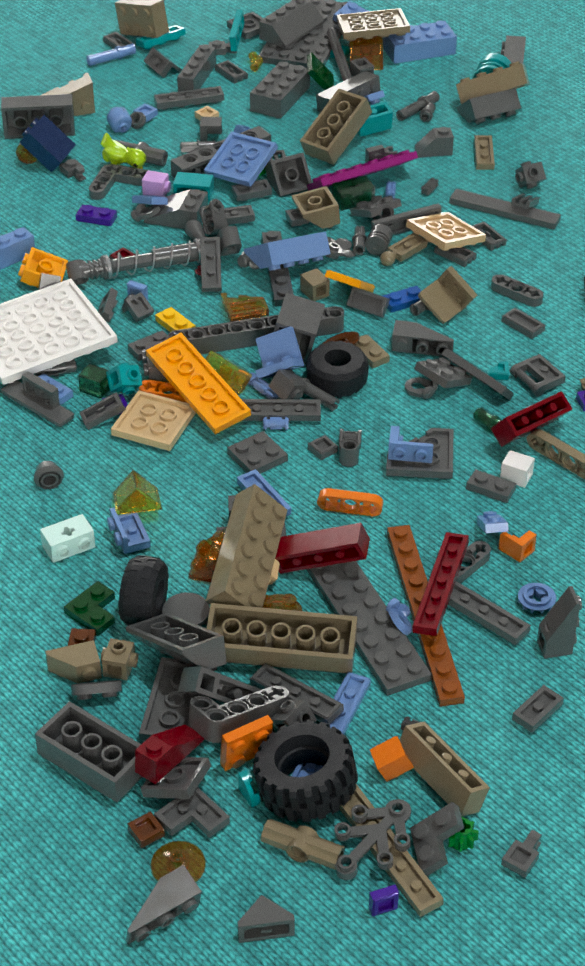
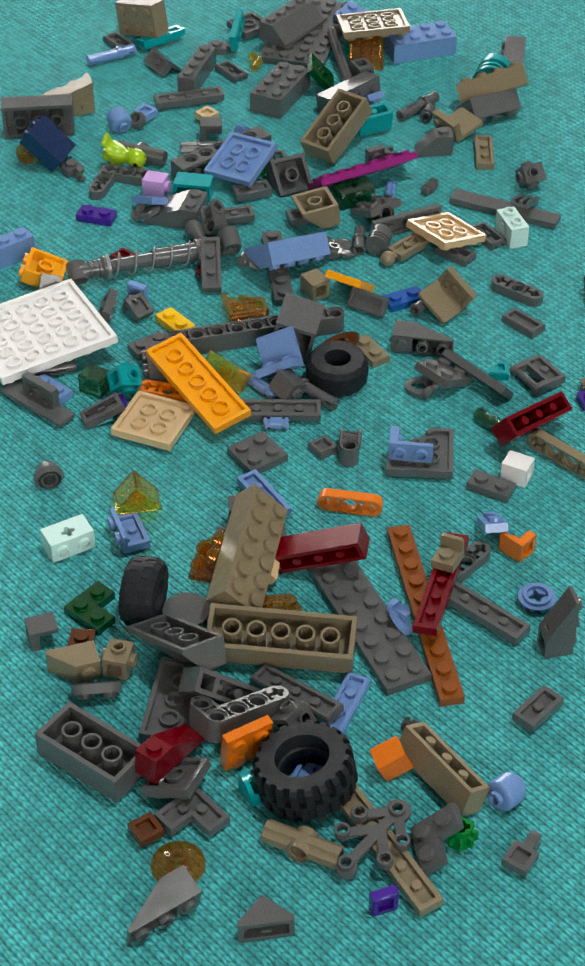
none -> dark grey panel [24,612,58,652]
none -> dark tan bracket [431,533,464,573]
none -> dark tan bracket [432,107,483,143]
none -> medium blue head [487,772,526,812]
none -> light aqua brick [495,207,529,249]

